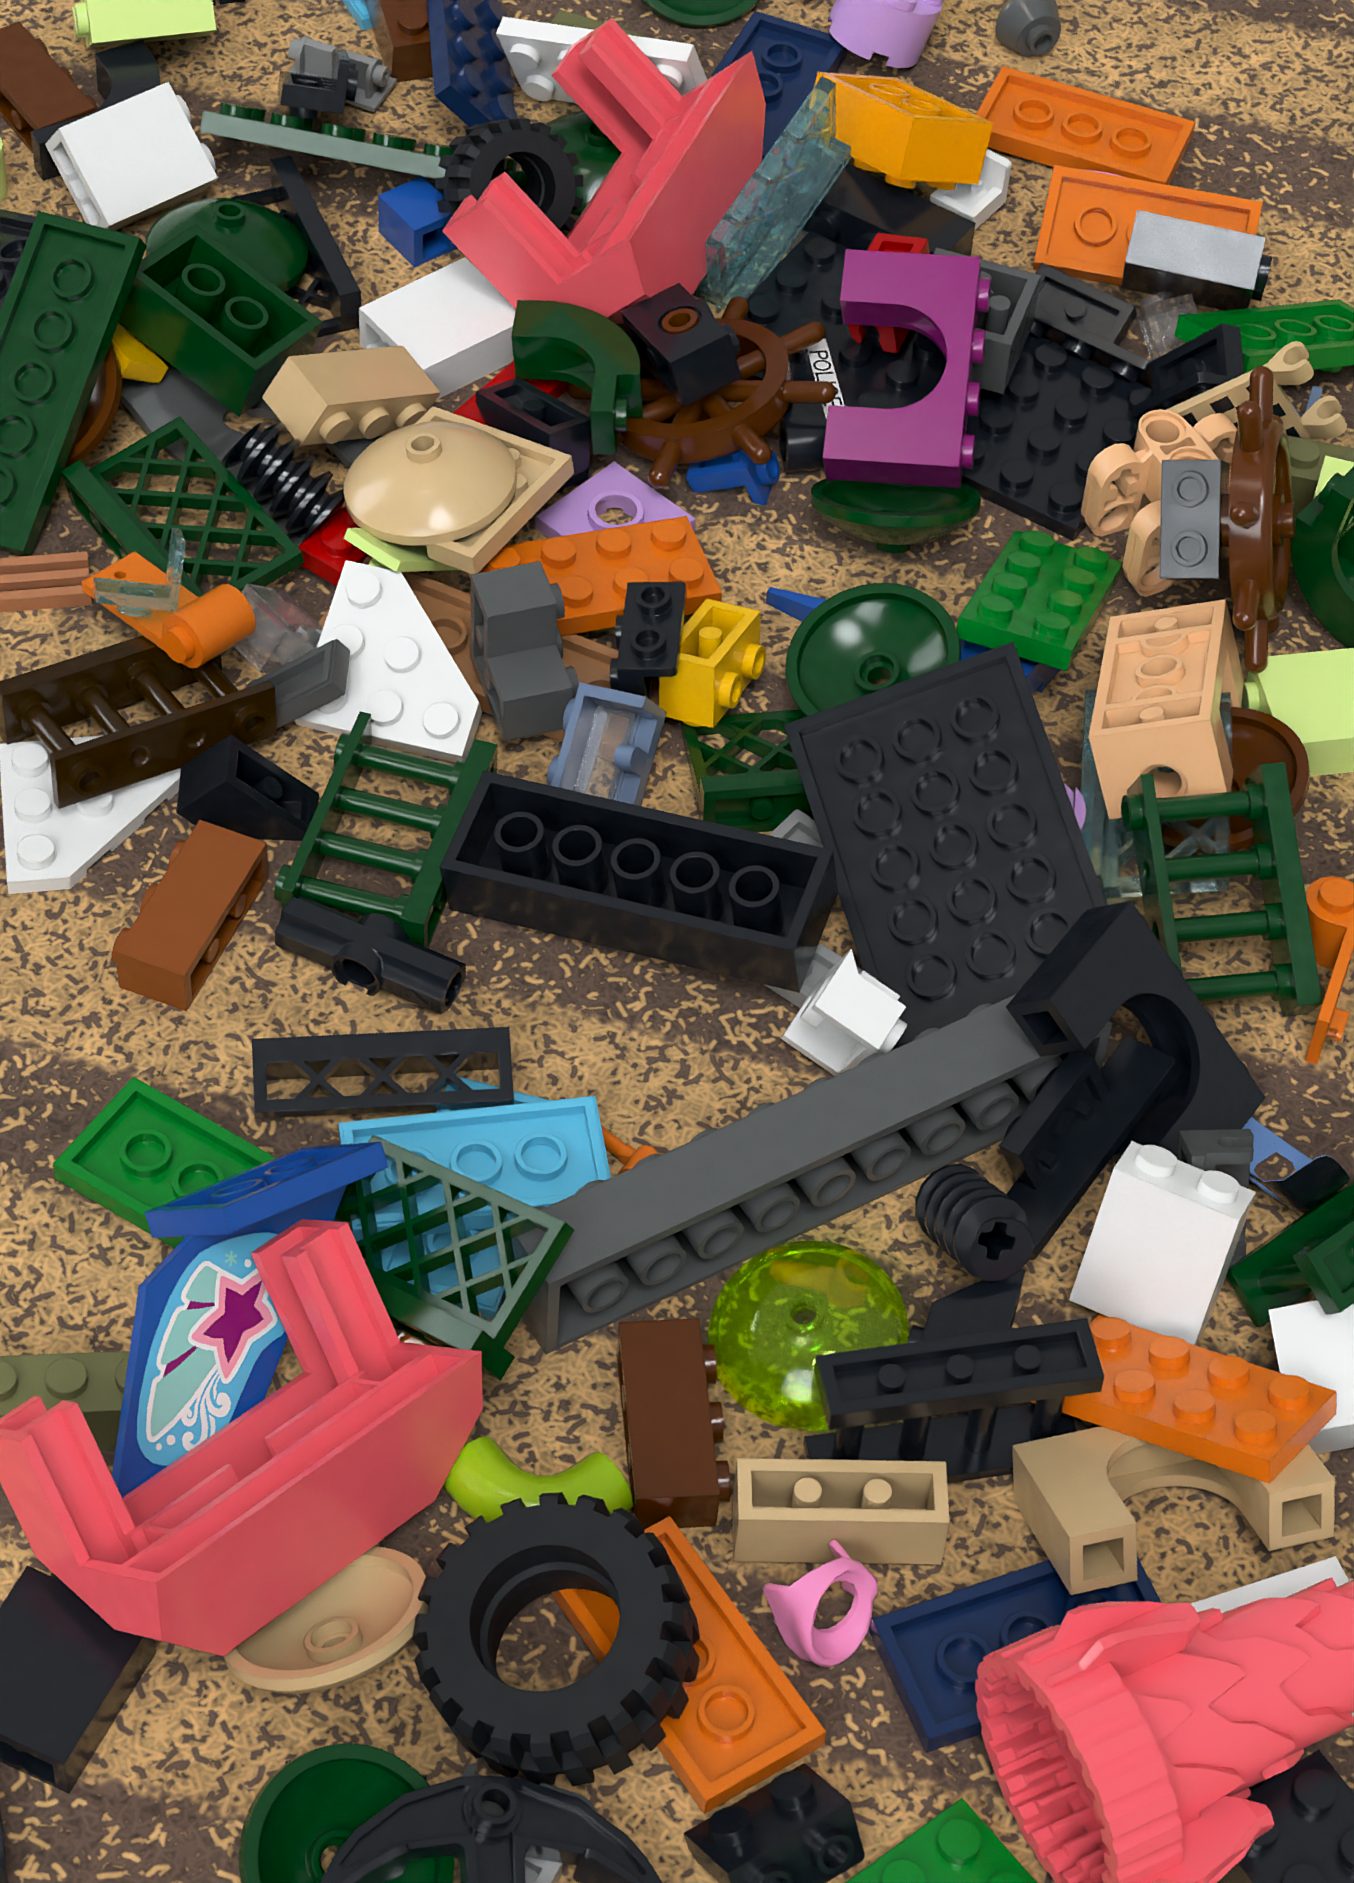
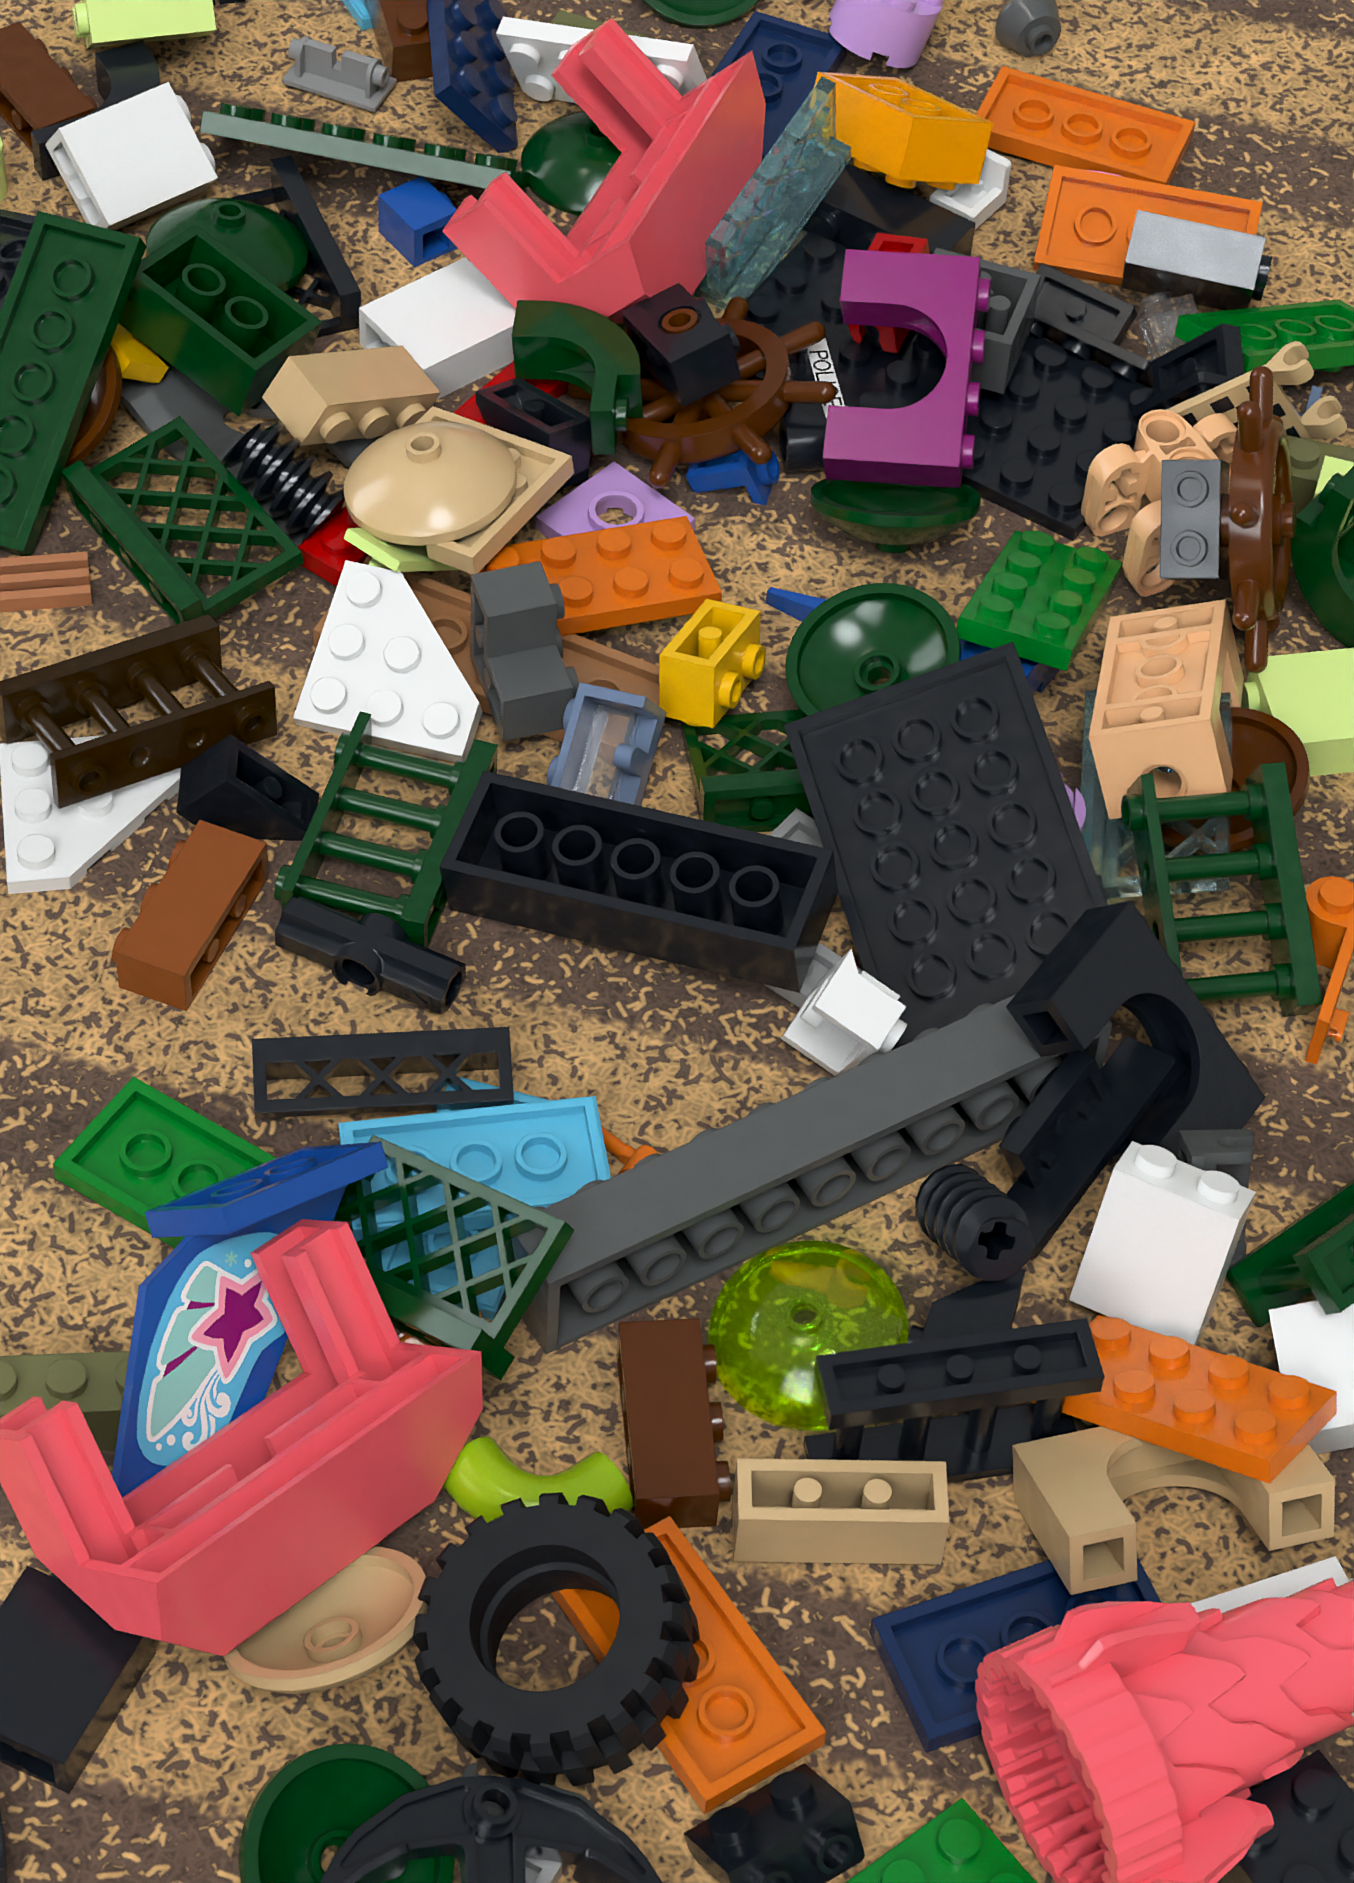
orange door [82,551,256,668] -> none
clear light blue bracket [92,528,186,617] -> none
clear brick [233,583,323,674] -> none
dark grey tile [247,639,350,729] -> none
black bracket [277,48,358,119] -> none
black tyre [435,118,584,231] -> none
black bracket [610,582,687,718] -> none
bright pink piece [763,1539,878,1667] -> none
black piece [1242,1117,1350,1212] -> none

